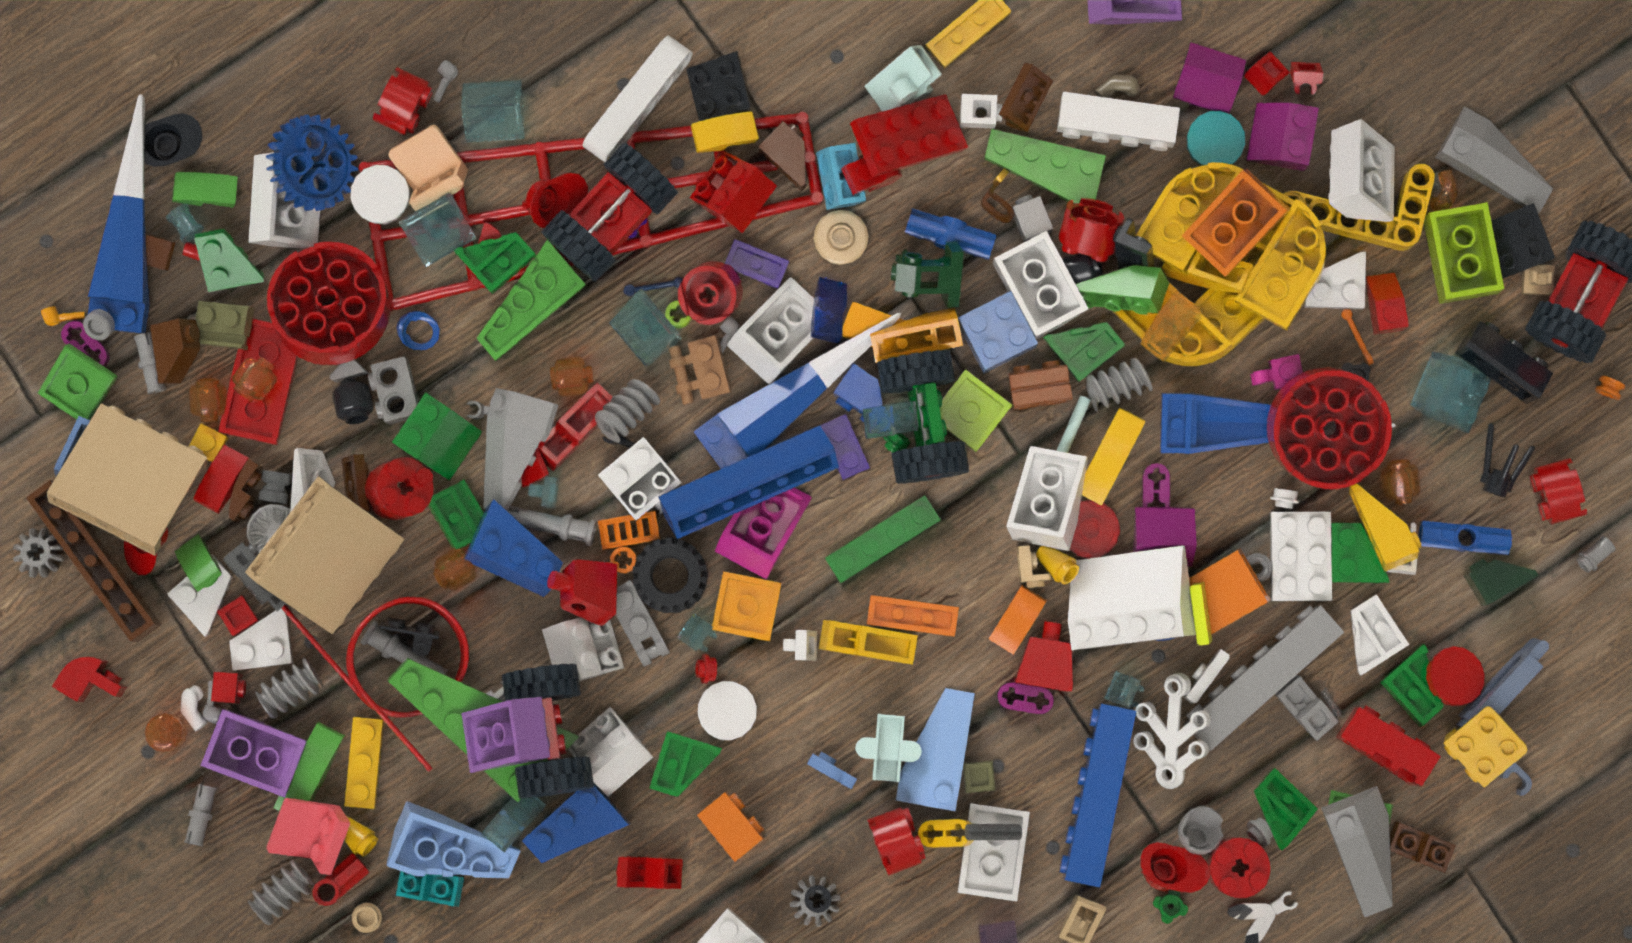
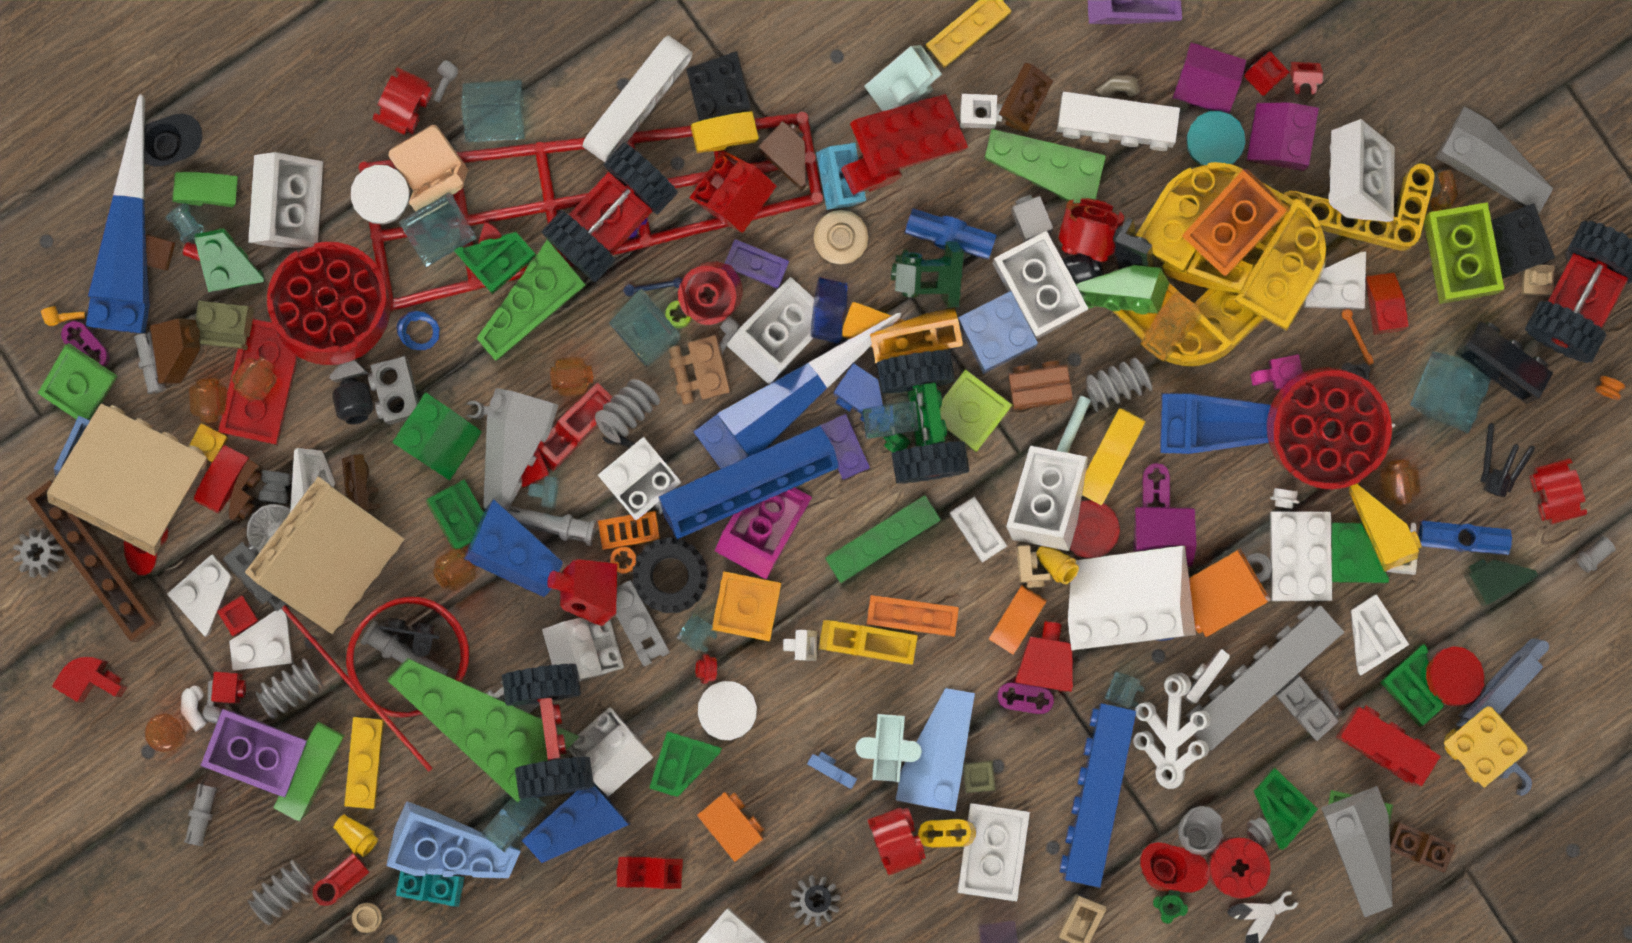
light grey tile [83,309,115,340] -> none
bright green slope [174,534,222,592] -> none
blue gear [266,115,358,211] -> none
coral bracket [266,798,350,875] -> none
red brick [365,457,434,520] -> none
medium lavender slope [461,697,550,773] -> none
red piece [522,172,588,228] -> none
dark grey axle [965,824,1022,840] -> none
reddish brown piece [981,168,1015,223] -> none
green wing [1043,322,1125,383] -> none
neon yellow tile [1189,582,1212,645] -> none
none -> white plate [949,497,1007,563]

